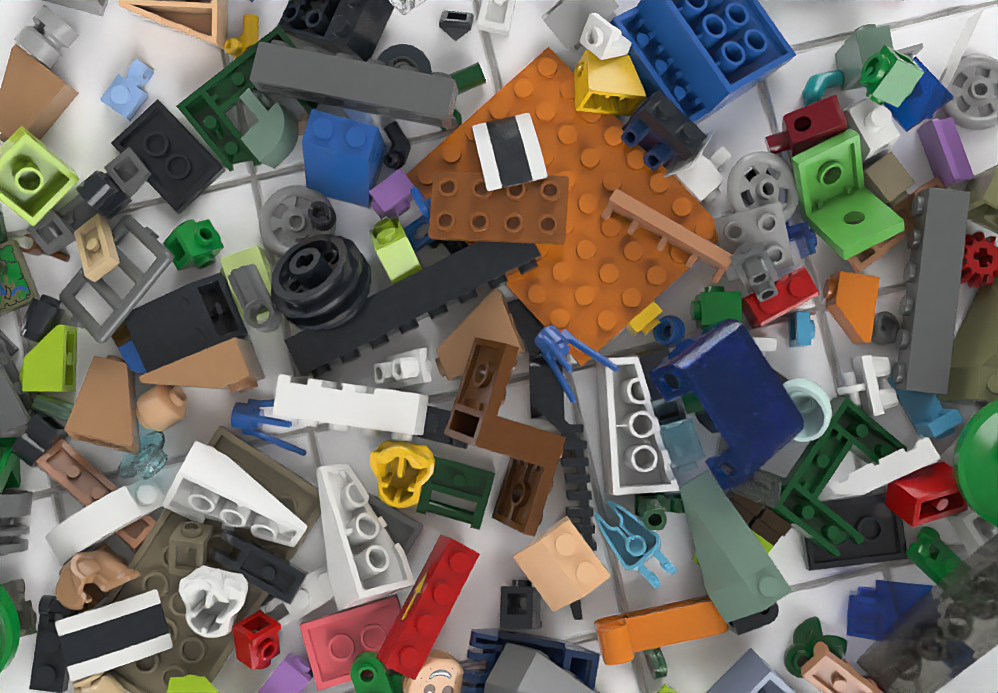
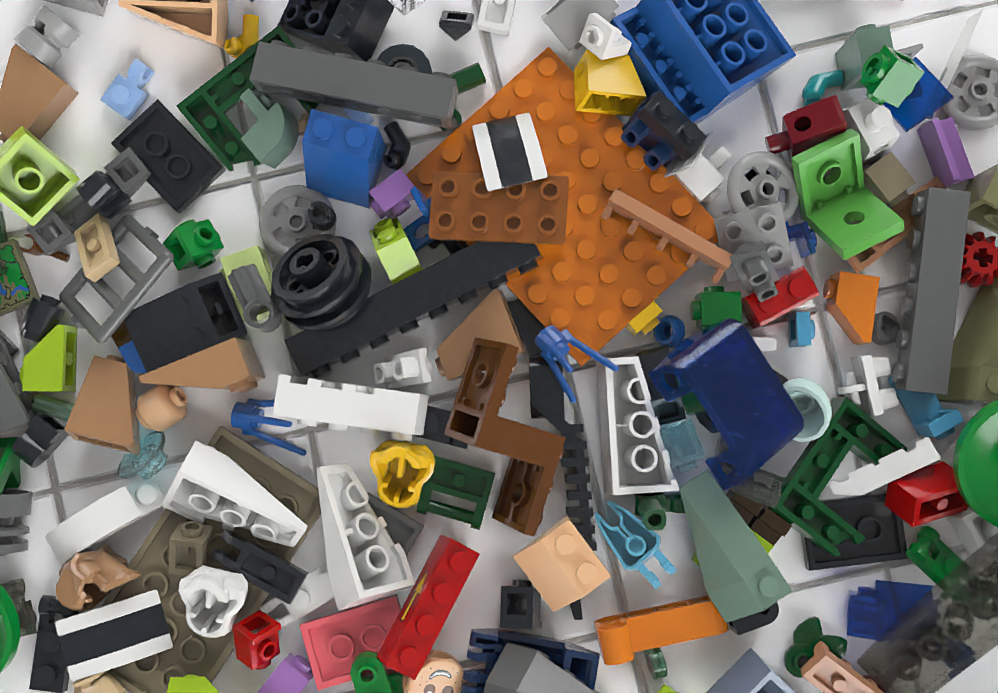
nougat hinge [36,438,156,554] -> none

